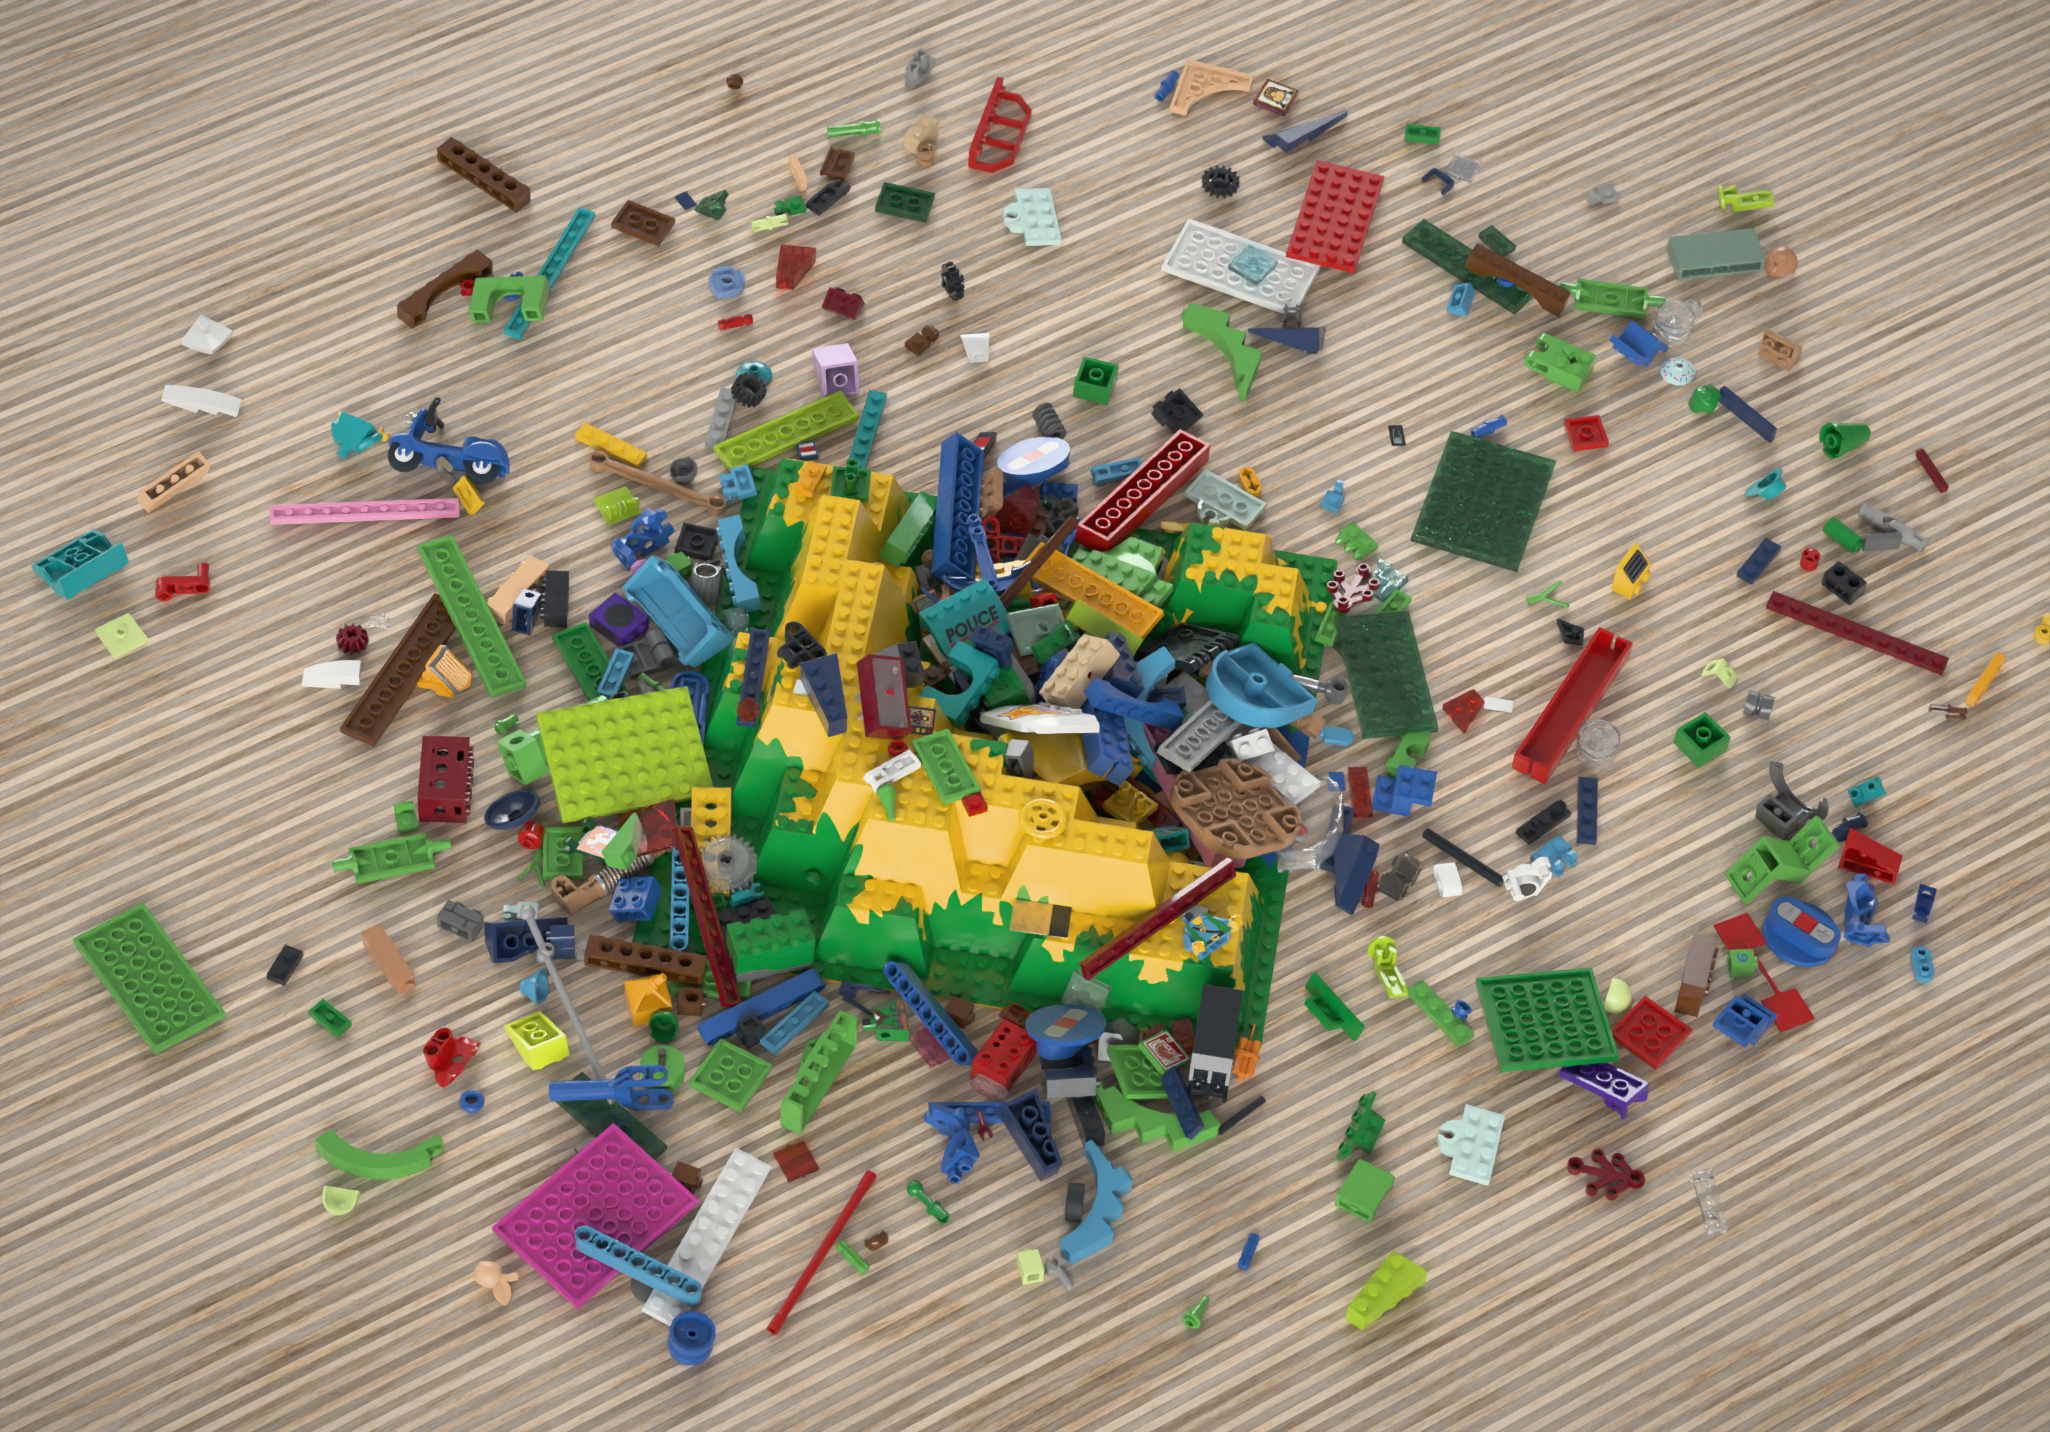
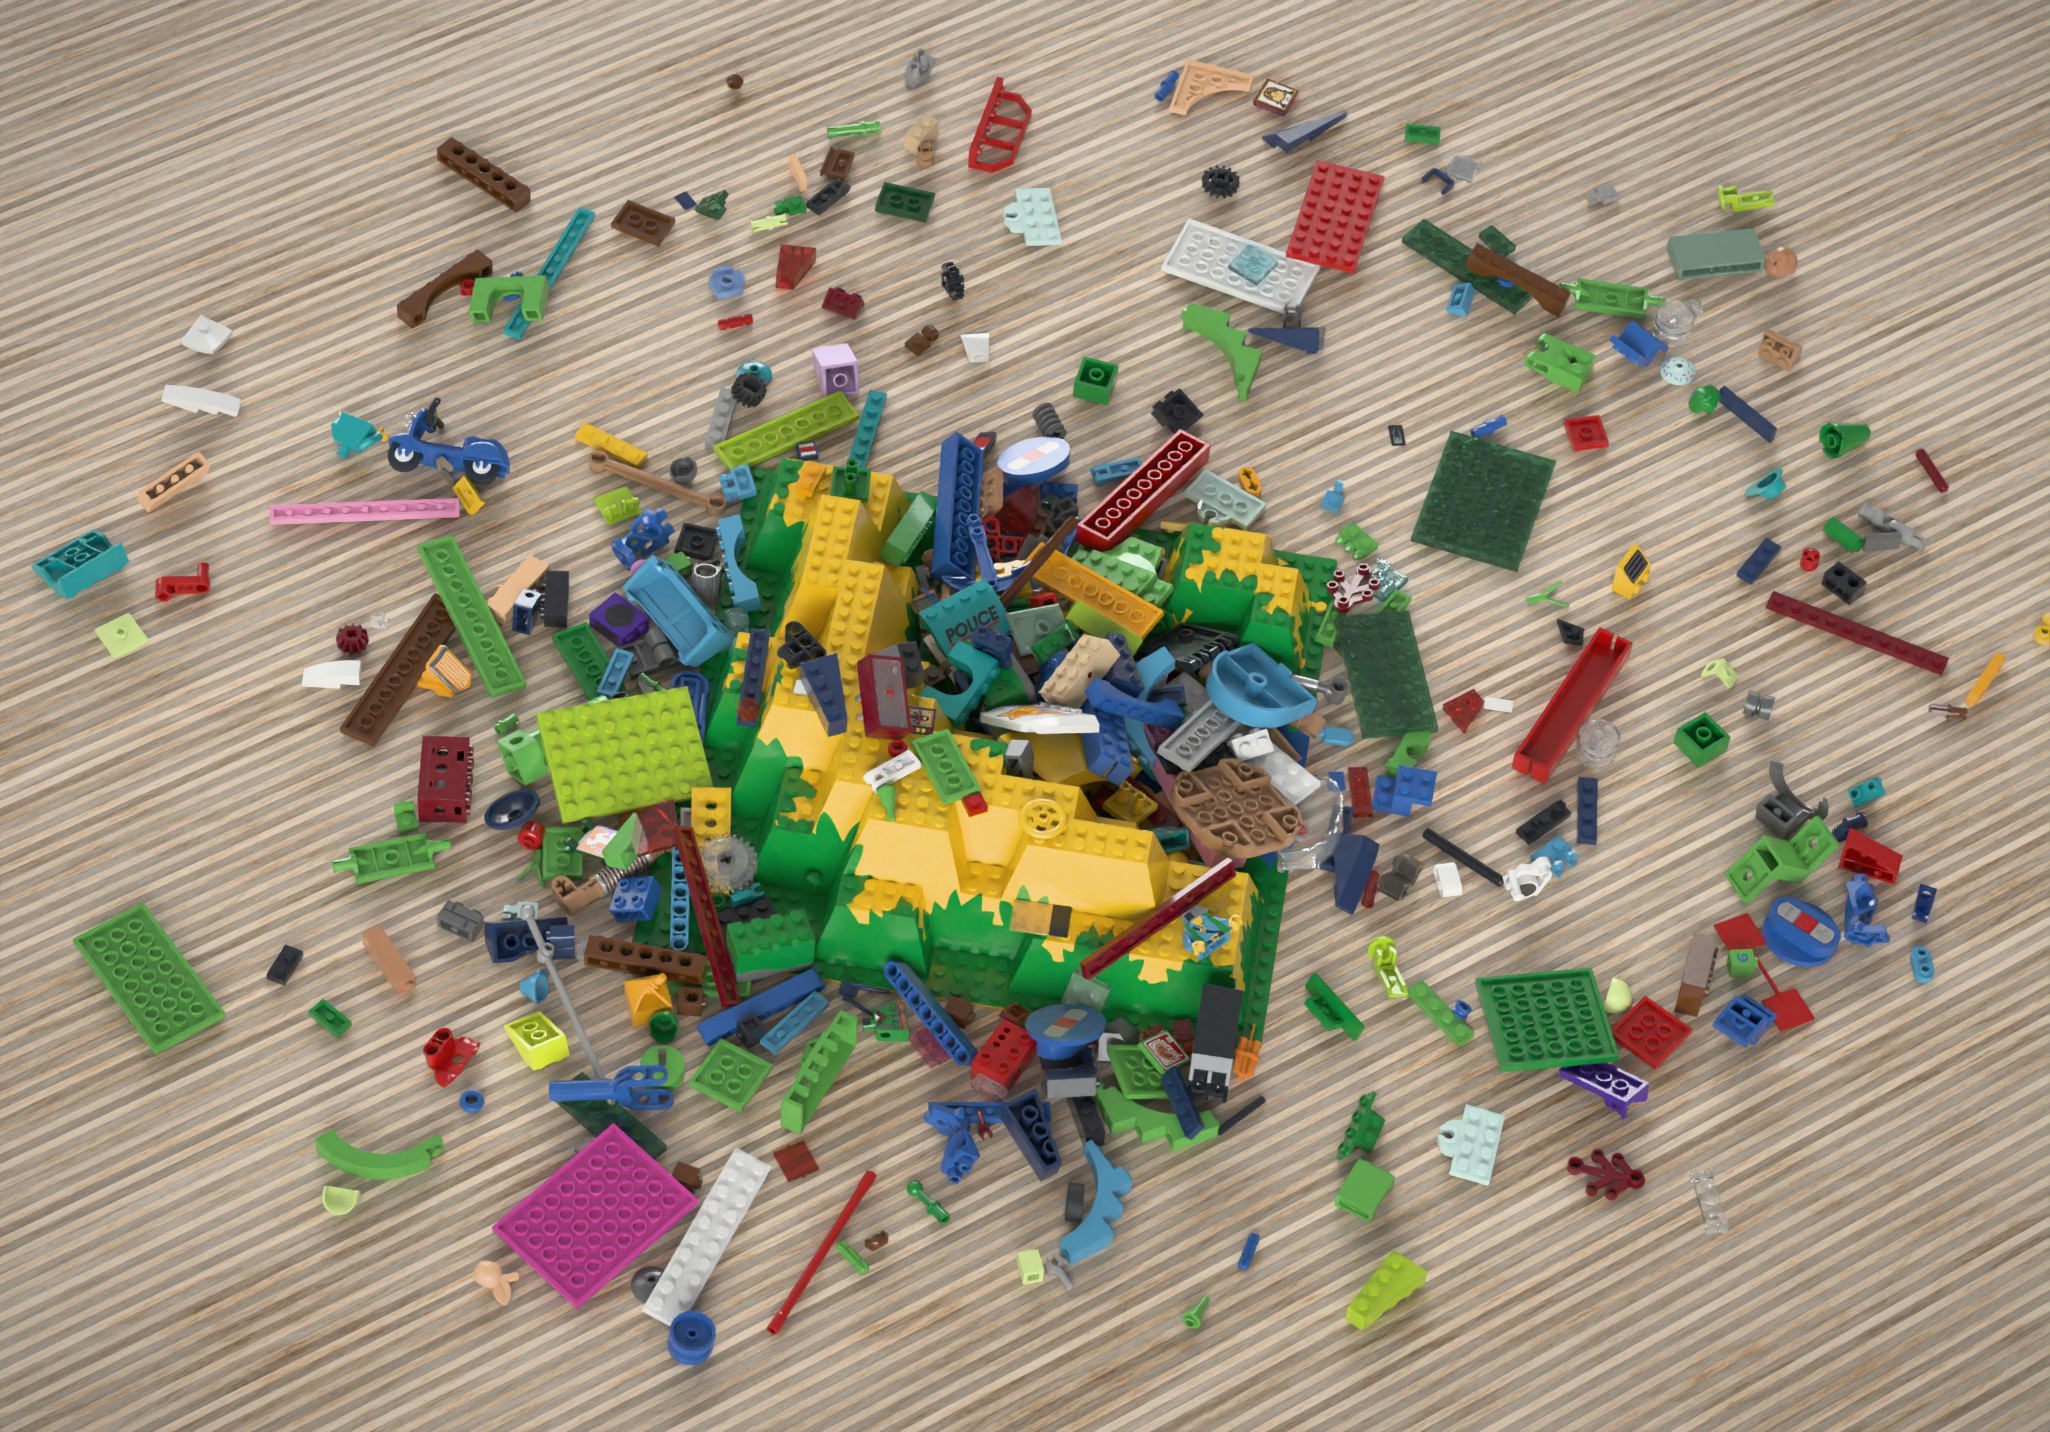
dark azure beam [575,1226,702,1306] -> none

